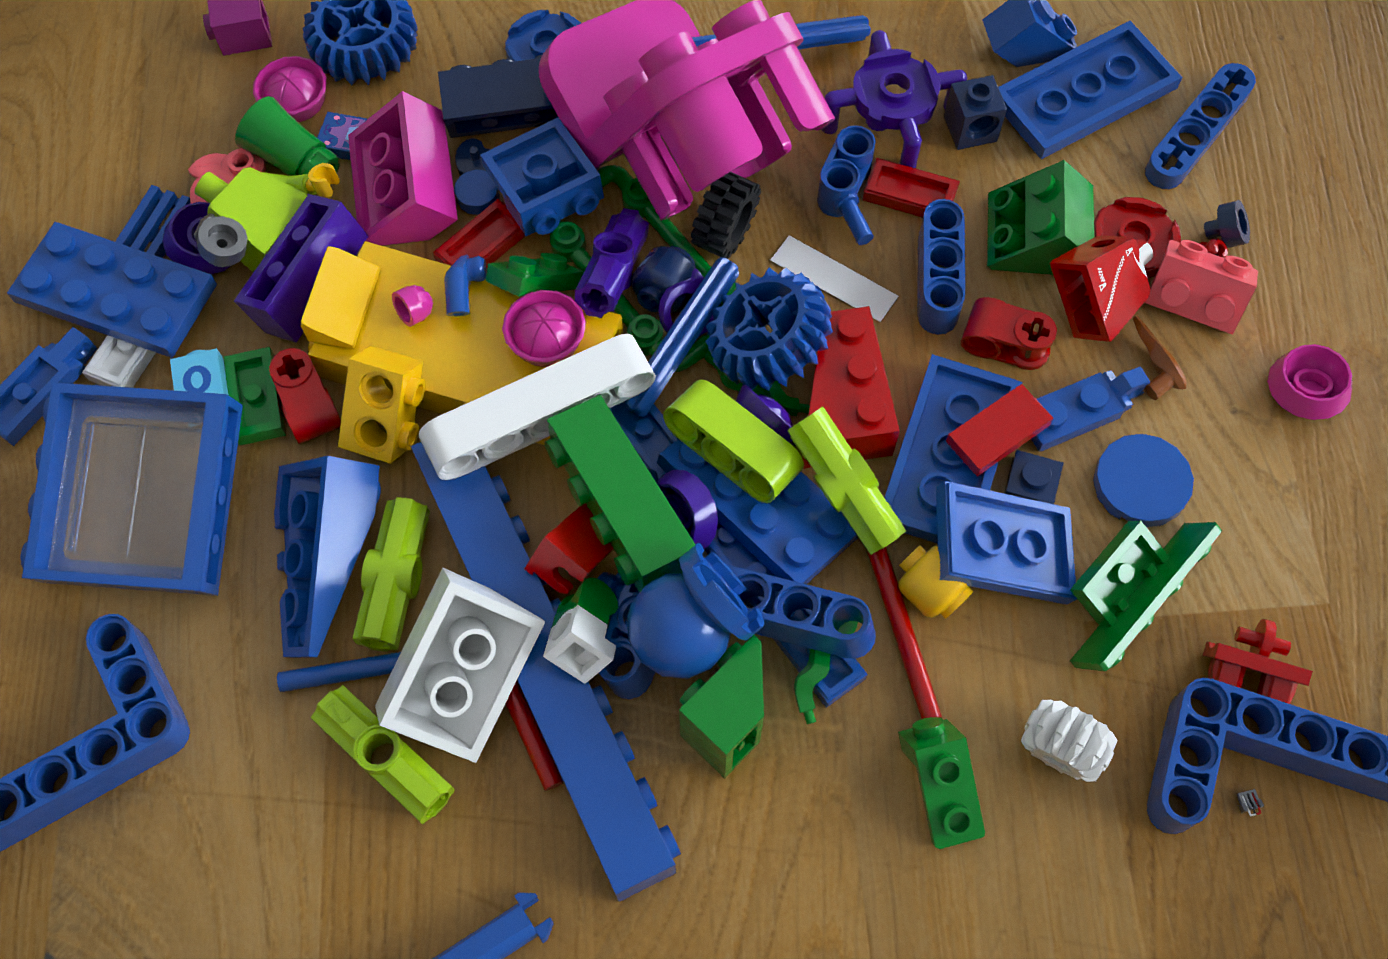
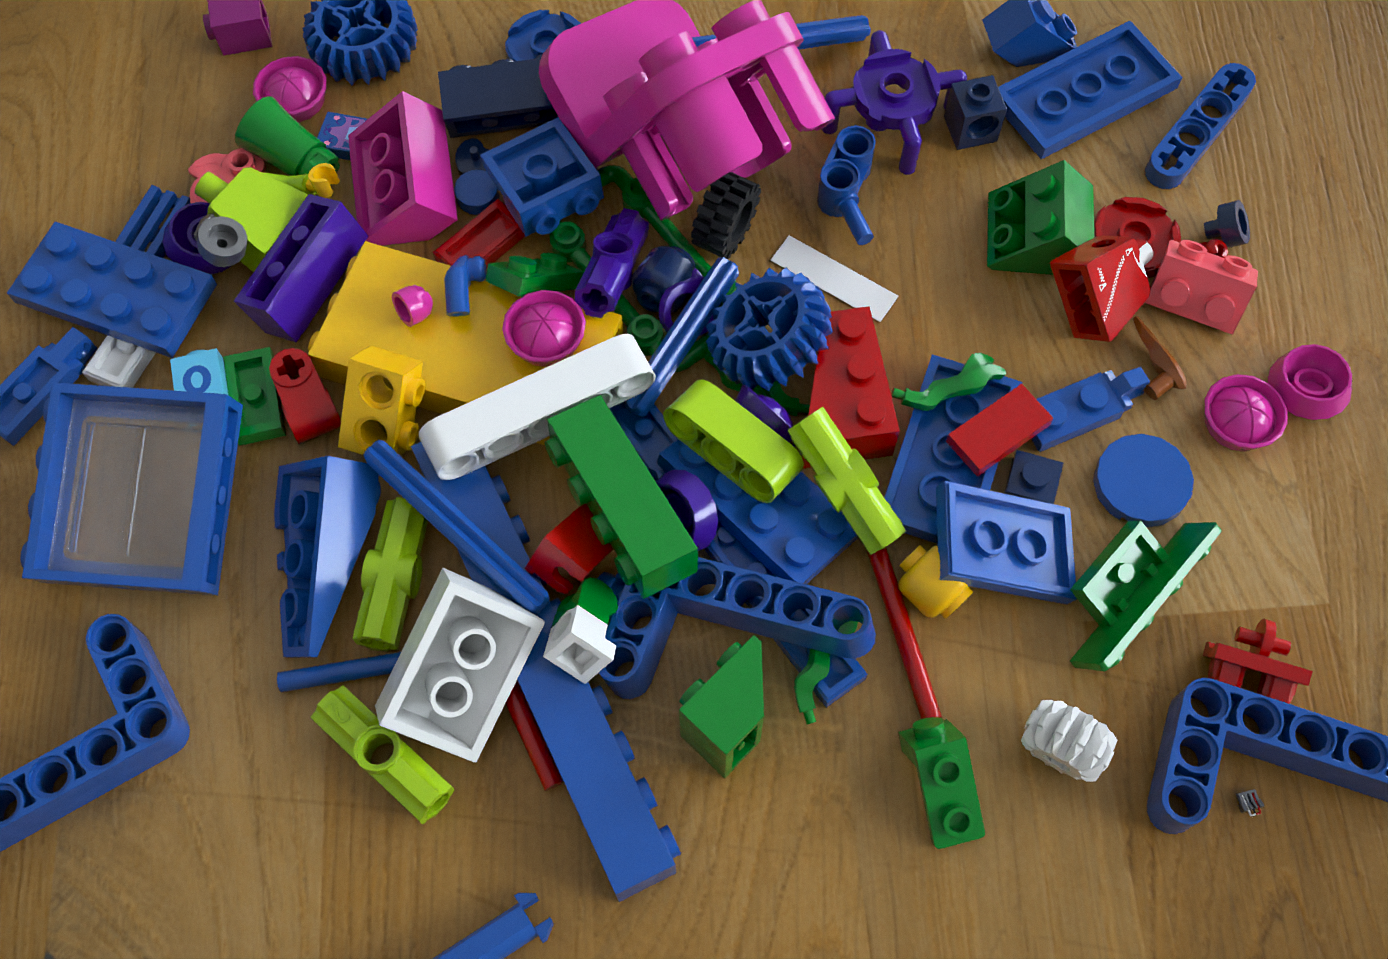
yellow slope [301,246,380,349] -> none
blue tile [626,543,765,679] -> none
red tile [863,158,960,218] -> none
blue beam [917,199,965,335] -> none
red piece [961,297,1057,370] -> none
none -> blue axle [364,440,550,615]
none -> green hair [891,353,1007,411]
none -> dark pink hat [1205,374,1288,452]

